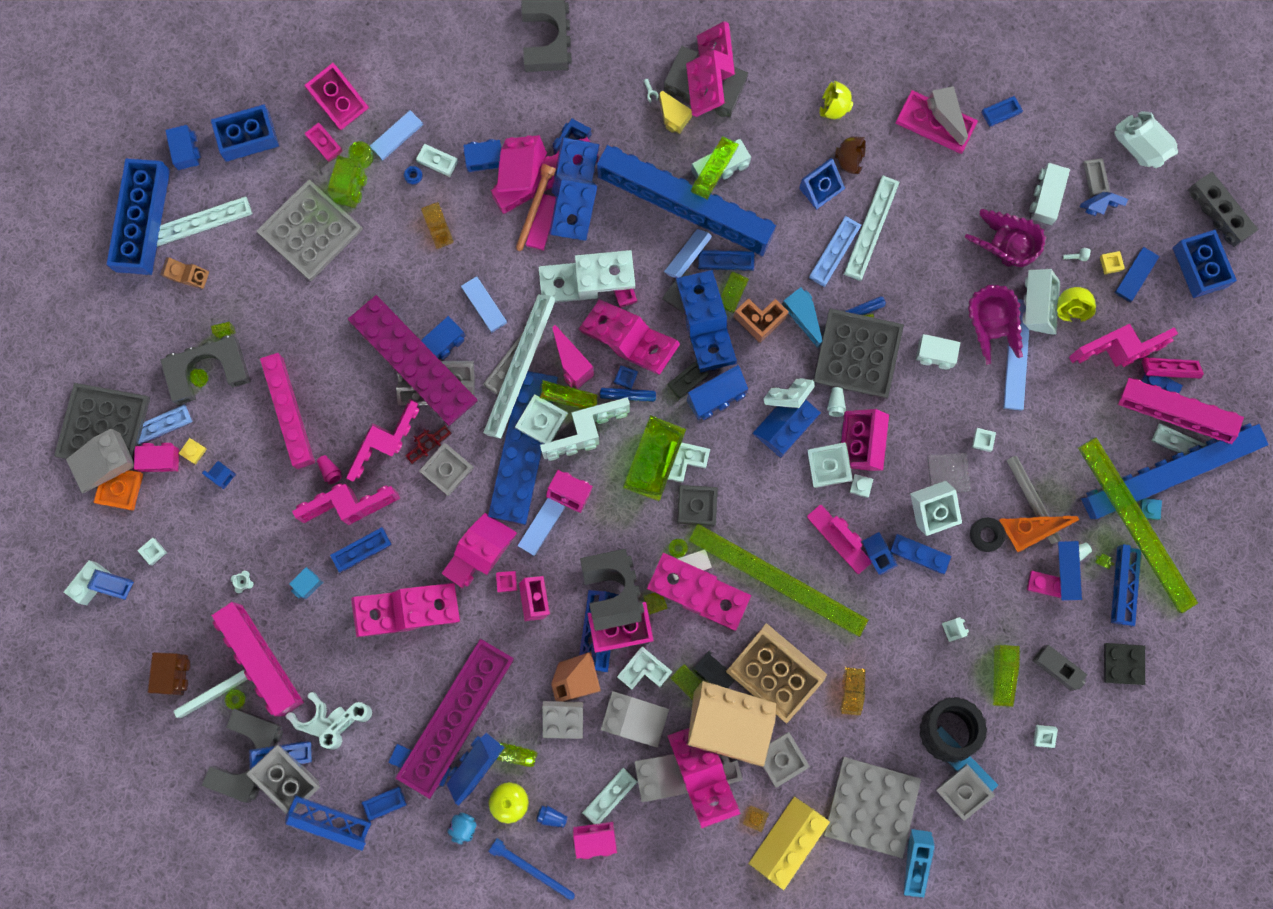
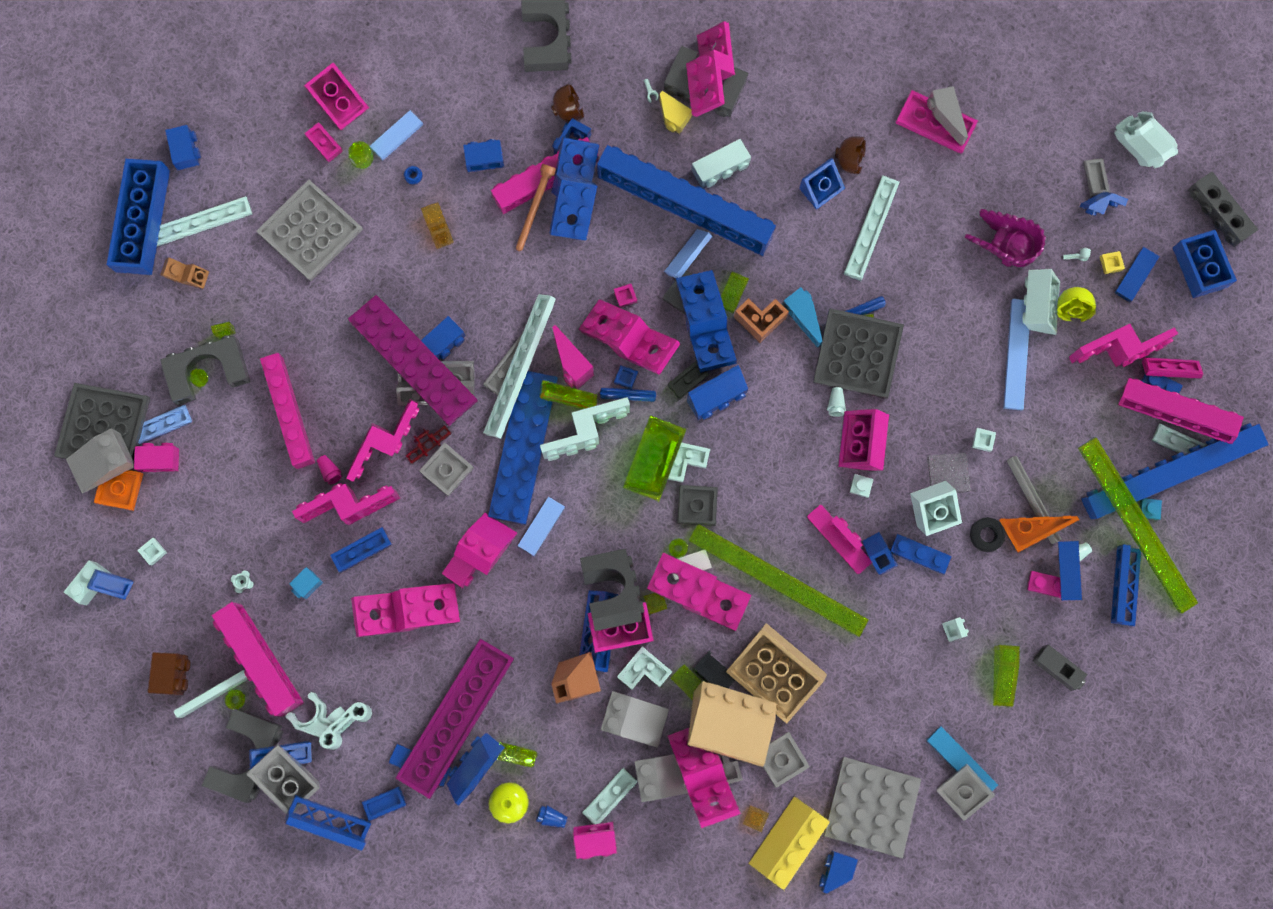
light yellow plate [178,438,207,465] -> none
blue panel [202,461,236,489] -> none
blue brick [211,104,279,162] -> none
clear neon green brick [327,156,367,208] -> none
light aqua plate [416,144,458,177] -> none
dark azure head [447,812,477,845] -> none
light blue tile [461,276,507,333] -> none
blue piece [488,838,575,900] -> none
dark pink plate [496,571,517,593] -> none
dark pink slope [497,135,547,192] -> none
light aqua plate [515,394,568,444] -> none
dark pink brick [519,576,550,621] -> none
dark pink tile [526,194,556,250] -> none
light aqua bracket [539,250,635,303] -> none
light grey plate [543,701,583,739] -> none
dark pink brick [546,470,593,513] -> none
clear neon green plate [691,136,739,200] -> none
blue tile [698,250,754,271] -> none
blue slope [752,399,821,458] -> none
light aqua plate [764,378,815,408] -> none
light aqua plate [808,443,853,488] -> none
light blue tile [809,216,861,287] -> none
neon yellow cylinder [819,81,853,119] -> none
clear yellow slope [840,667,865,715] -> none
dark azure slope [904,829,935,898] -> none
light aqua brick [916,334,960,370] -> none
black tyre [919,697,987,763] -> none
magenta piece [968,285,1023,365] -> none
blue tile [981,96,1023,127] -> none
light aqua brick [1029,163,1070,225] -> none
light aqua tile [1034,725,1058,748] -> none
clear neon green plate [1095,553,1115,569] -> none
pearl dark grey plate [1104,643,1145,685] -> none
none -> reddish brown cylinder [551,84,585,122]
none -> blue slope [819,851,858,893]

